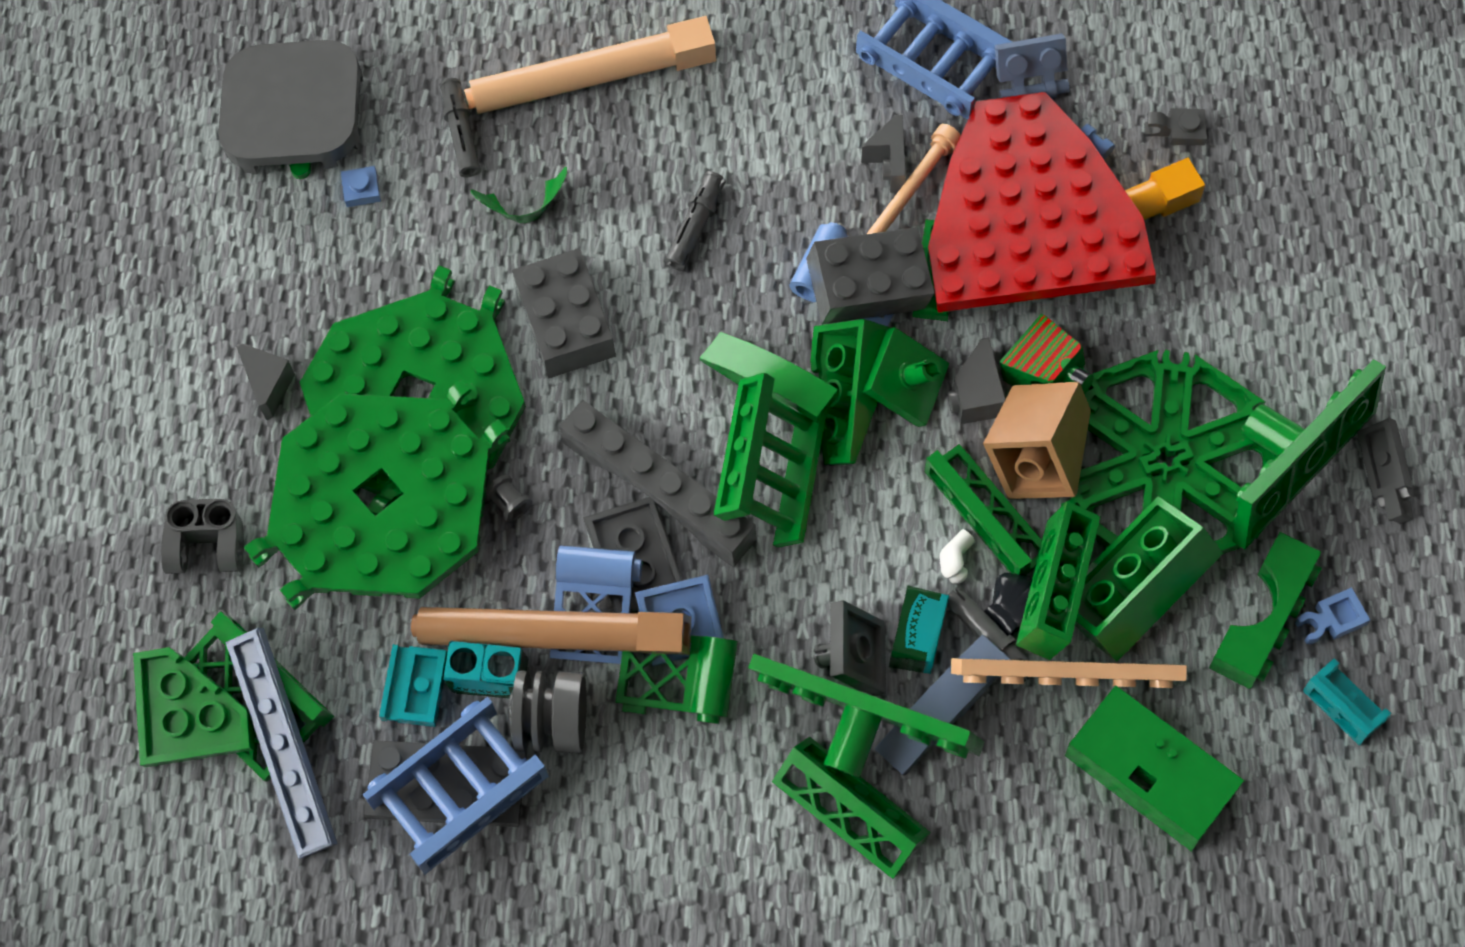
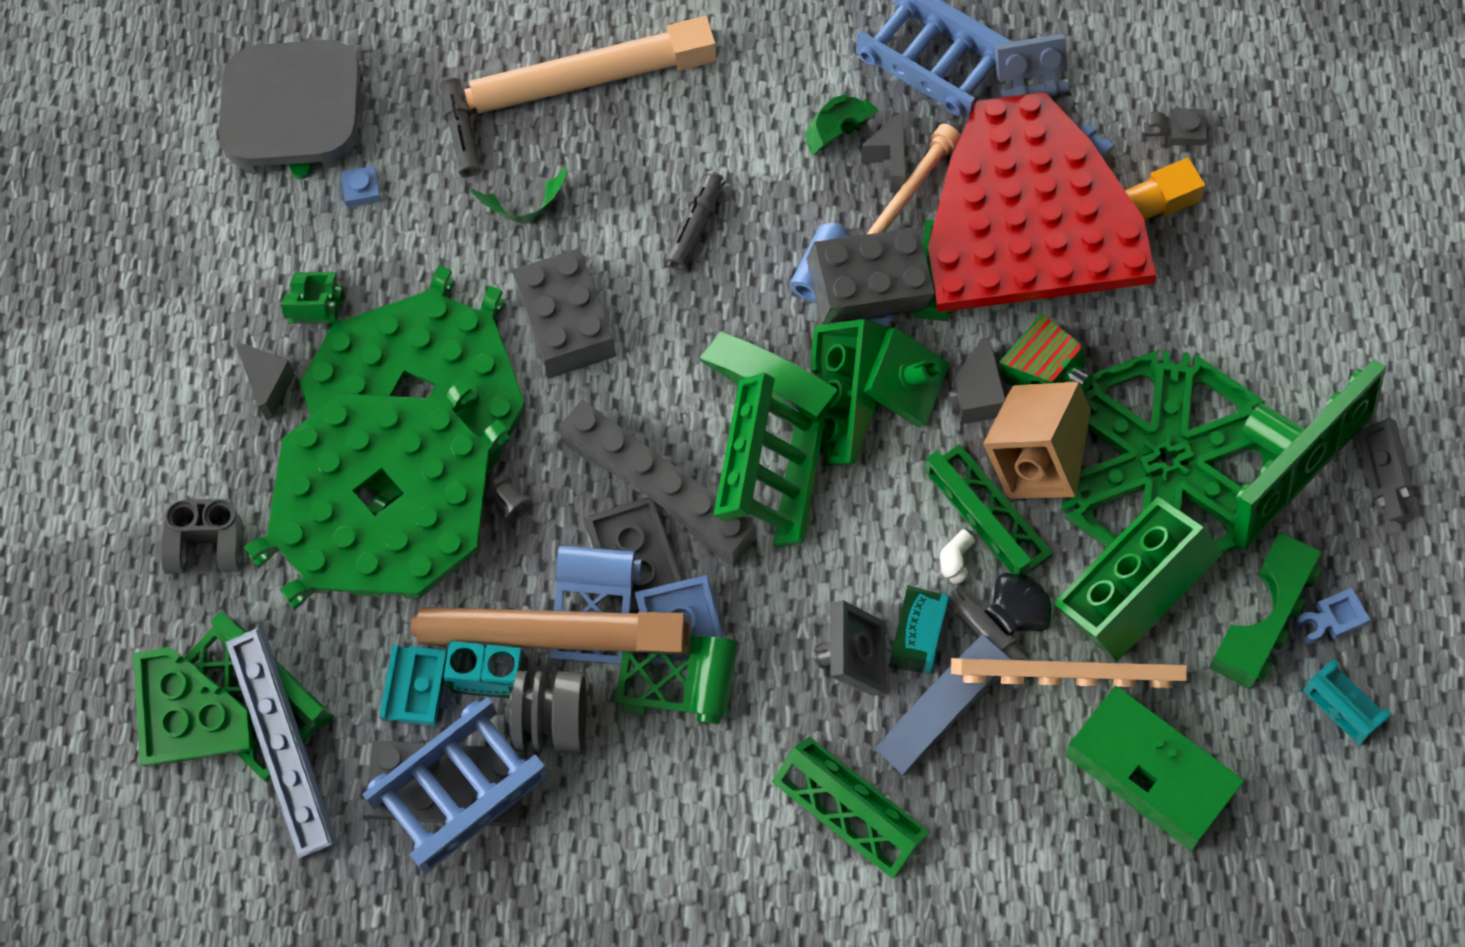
green plate [748,653,985,778] -> none
green brick [1016,501,1101,660] -> none
none -> green cylinder [281,272,344,324]
none -> green cylinder [805,94,878,156]

